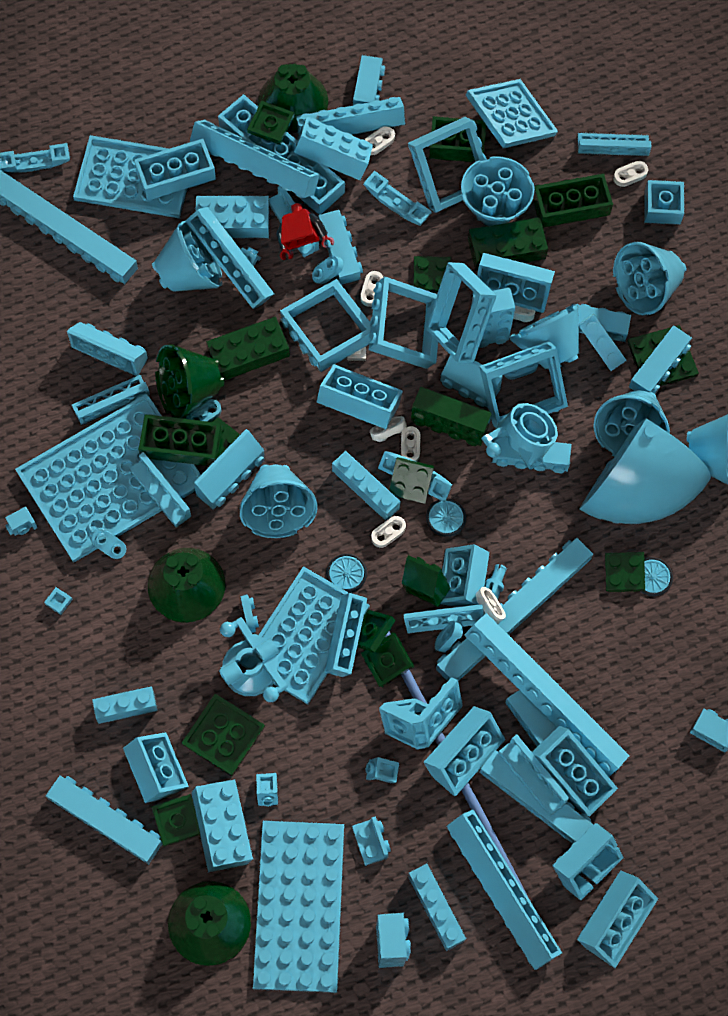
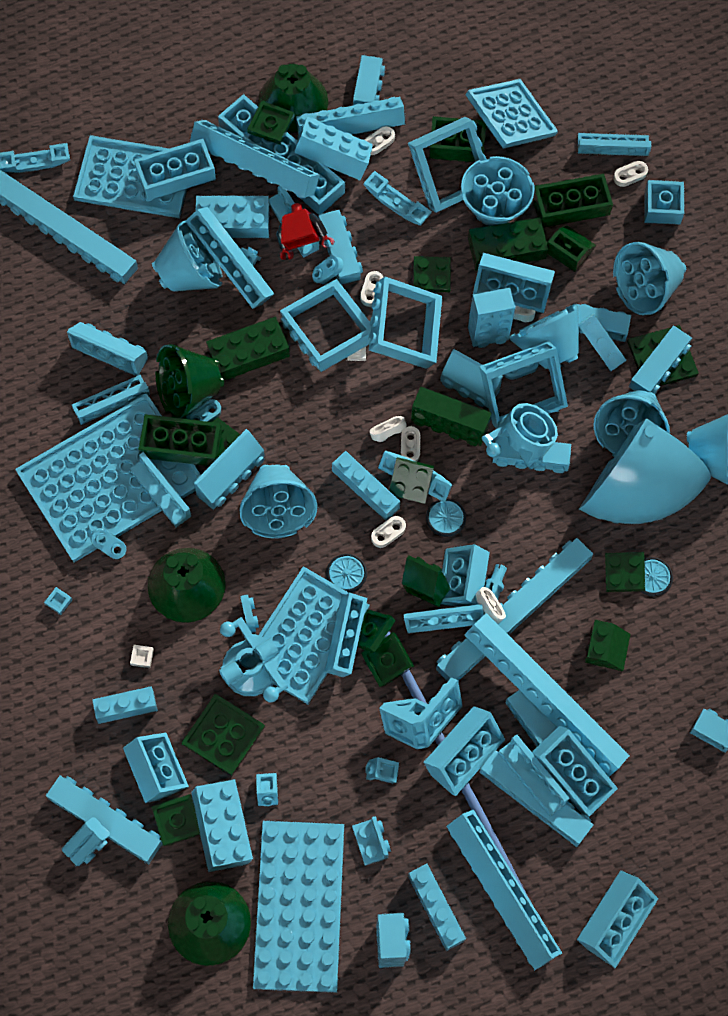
medium azure brick [5,507,37,536] -> none
medium azure brick [317,364,403,429] -> none
medium azure window [426,262,497,363] -> none
medium azure plate [435,620,463,653] -> none
medium azure piece [553,823,624,900] -> none
none -> medium azure brick [62,817,110,866]
none -> white plate [130,645,154,668]
none -> dark green slope [547,226,596,272]
none -> dark green slope [585,620,631,671]

